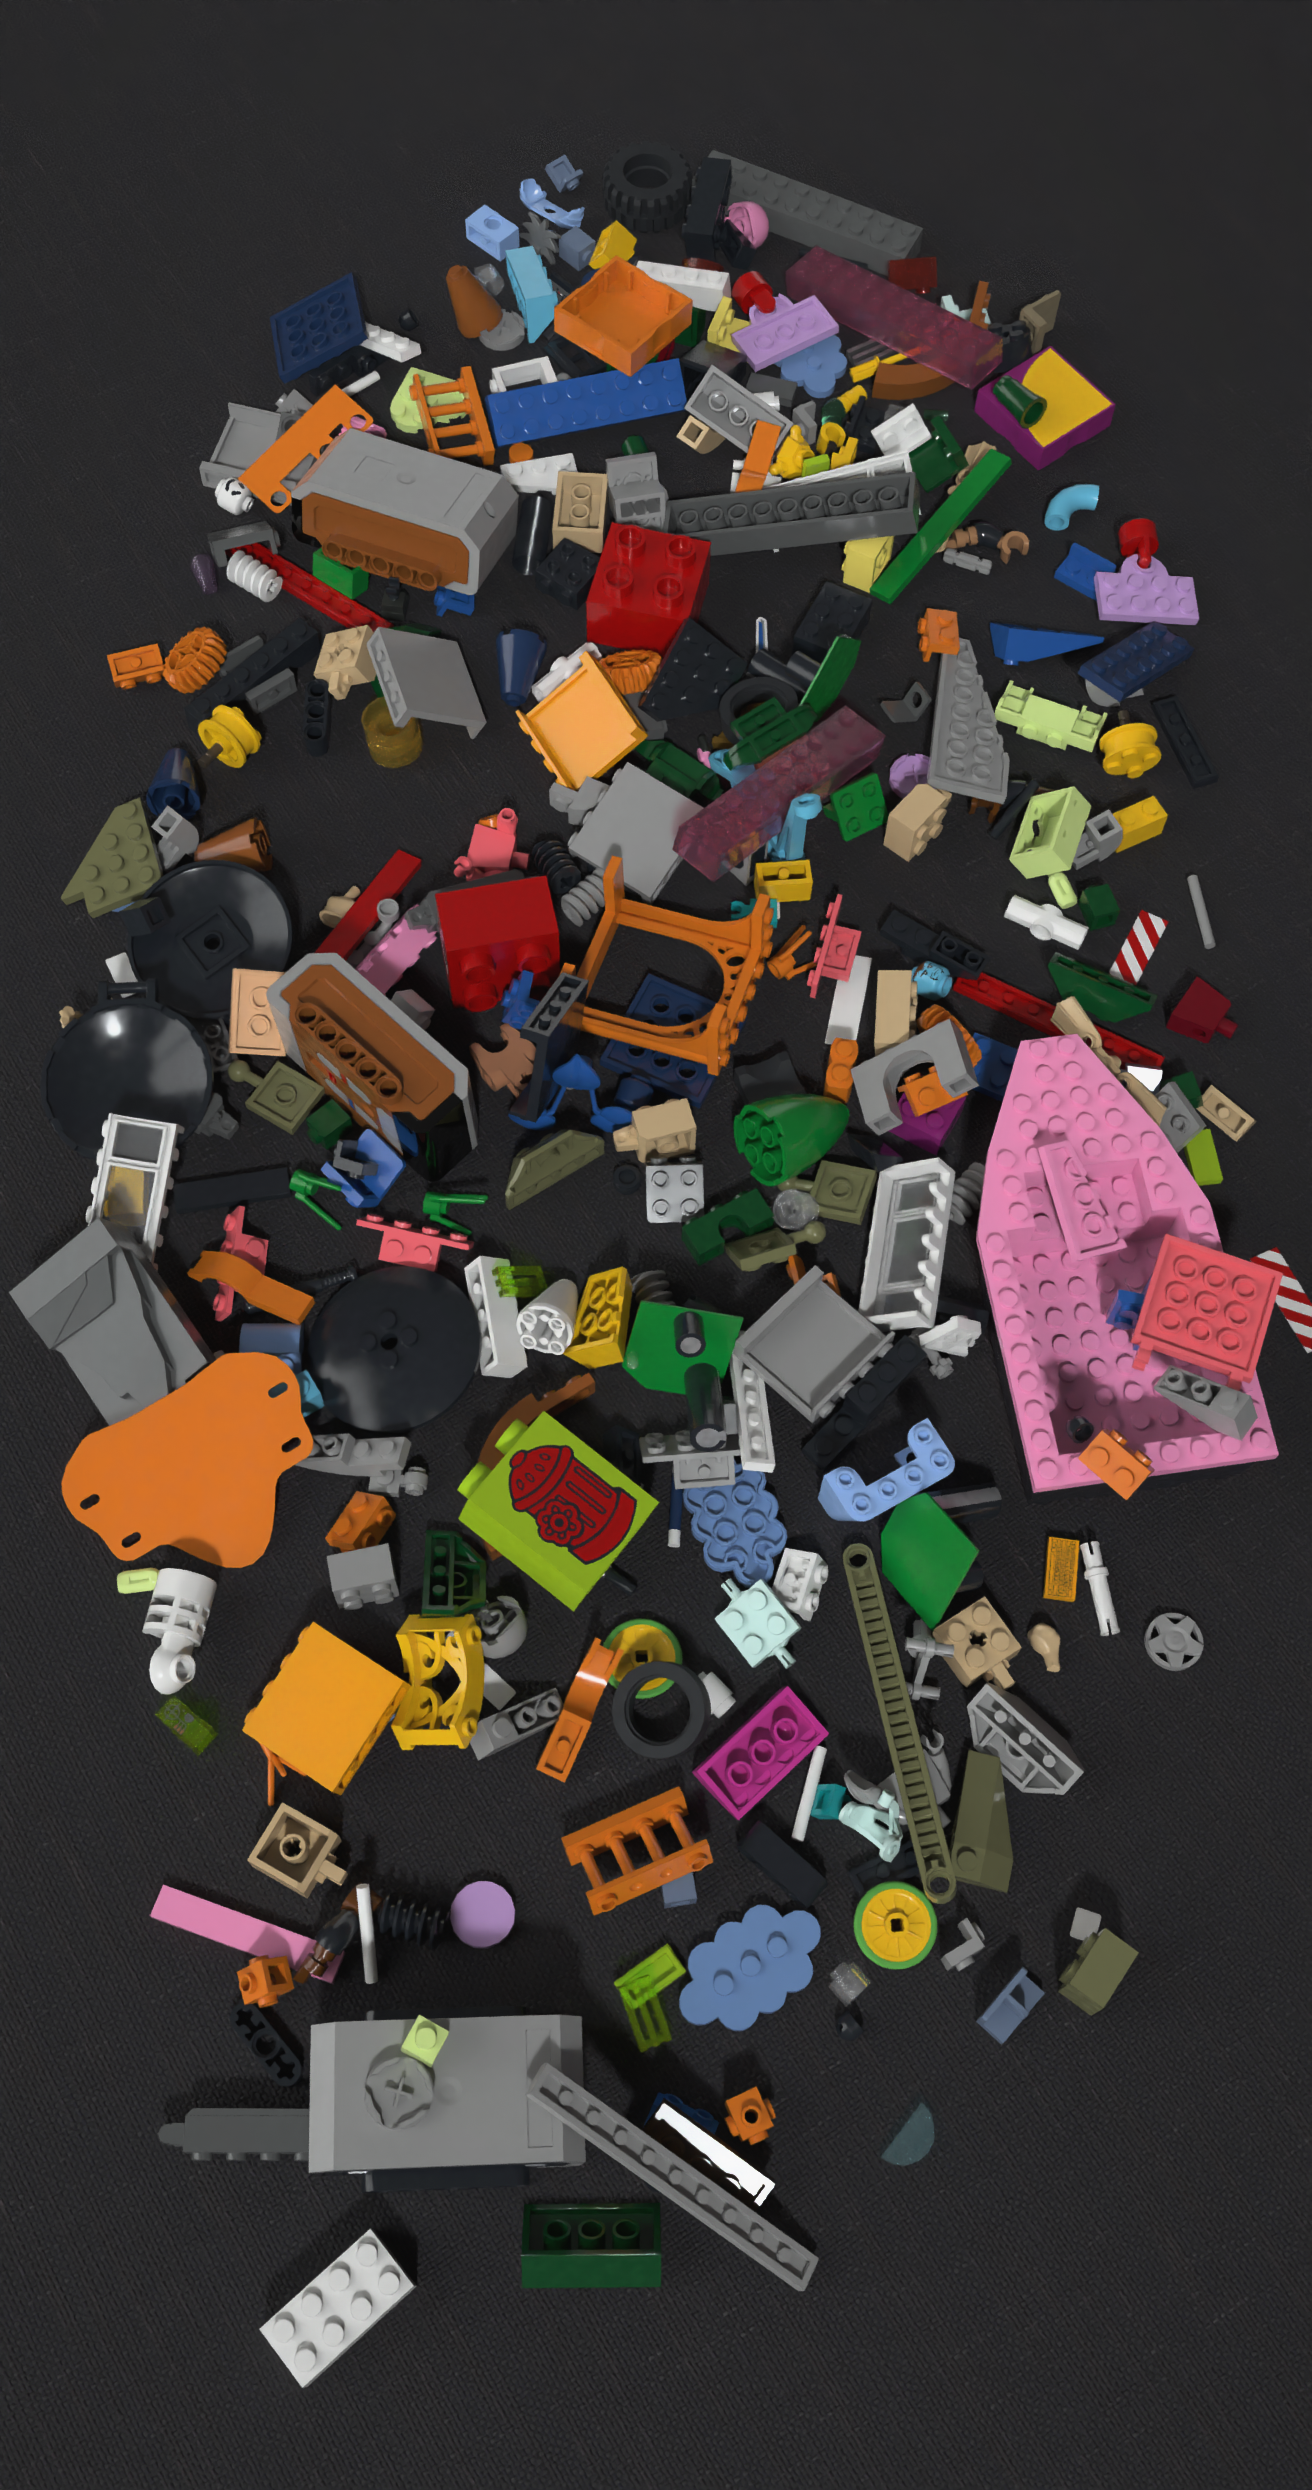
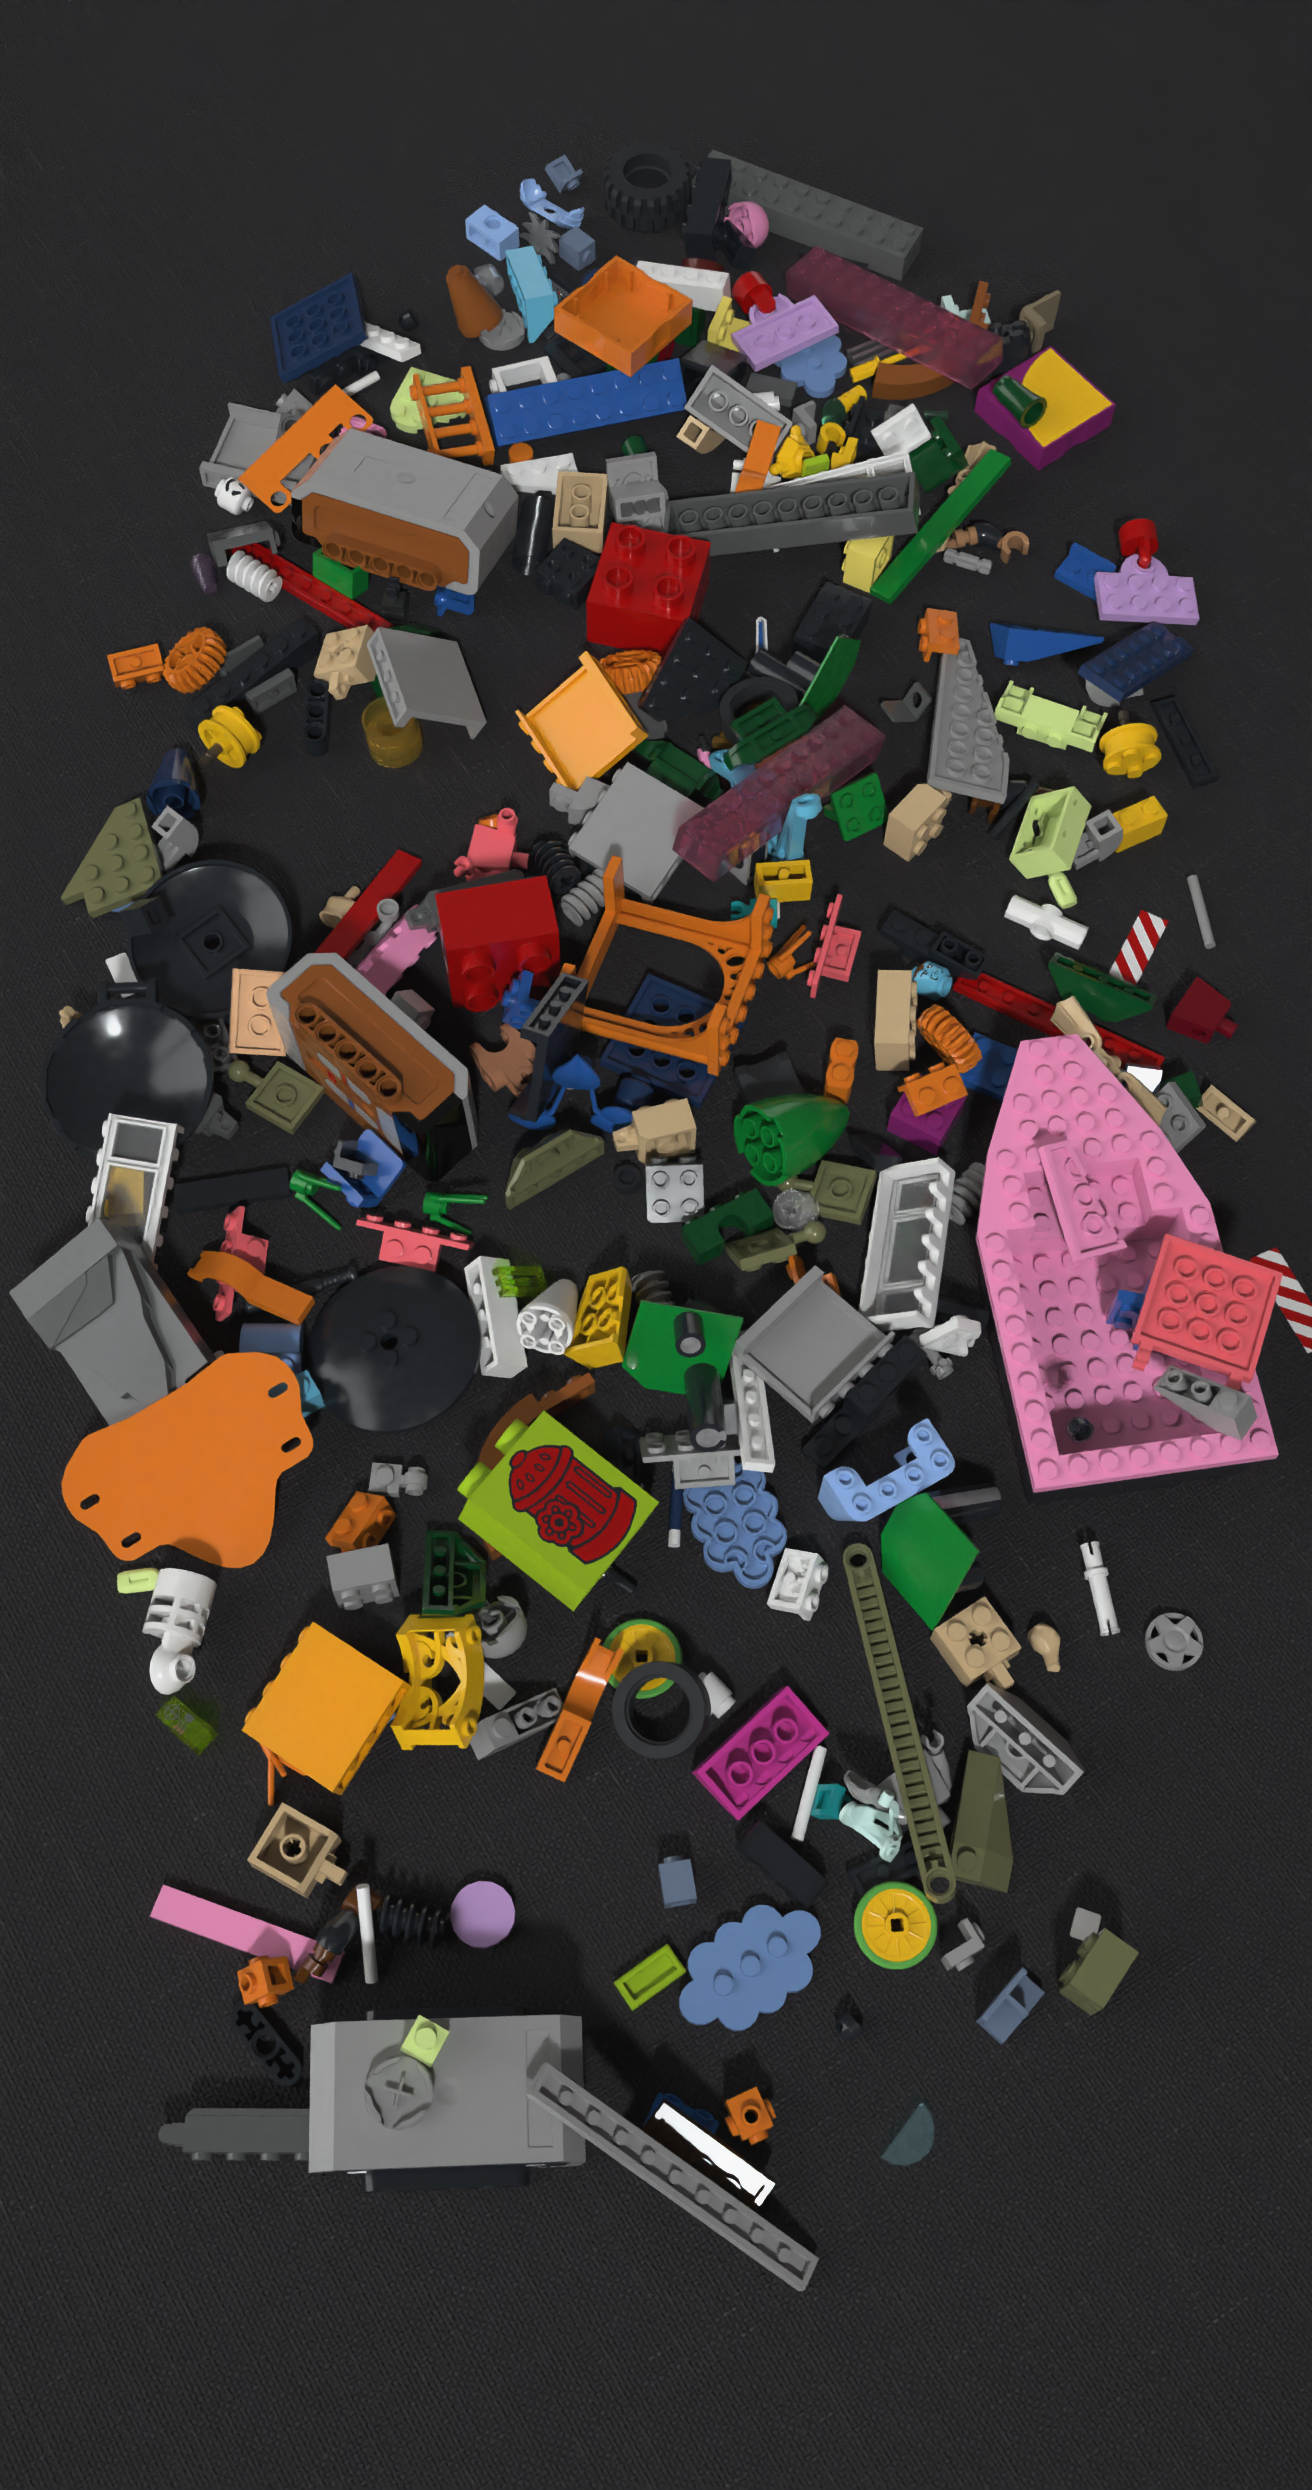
dark orange cone [194,818,273,872] -> none
white brick [259,2229,417,2388] -> none
light grey slope [295,1433,411,1477] -> none
dark green brick [306,1099,353,1150] -> none
dark blue cone [496,629,547,707] -> none
dark green slope [521,2203,661,2288] -> none
white piece [532,642,602,702] -> none
orange fence [561,1786,713,1916] -> none
yellow brick [589,220,637,269] -> none
clear neon green tile [617,1974,672,2052] -> none
light aqua plate [715,1578,802,1669] -> none
white sticker [825,955,872,1045] -> none
clear plate [828,1962,871,2007] -> none
light grey arch [850,1019,979,1135] -> none
clear red bracket [886,256,937,296] -> none
lavender tile [889,754,936,799] -> none
light grey axle [905,1619,954,1701] -> none
light orange tile [1043,1537,1079,1602] -> none
medium azure cylinder [1045,484,1099,531] -> none
dark green brick [1078,884,1120,931] -> none
orange bracket [1078,1428,1155,1501] -> none
lime tile [1184,1129,1223,1186] -> none

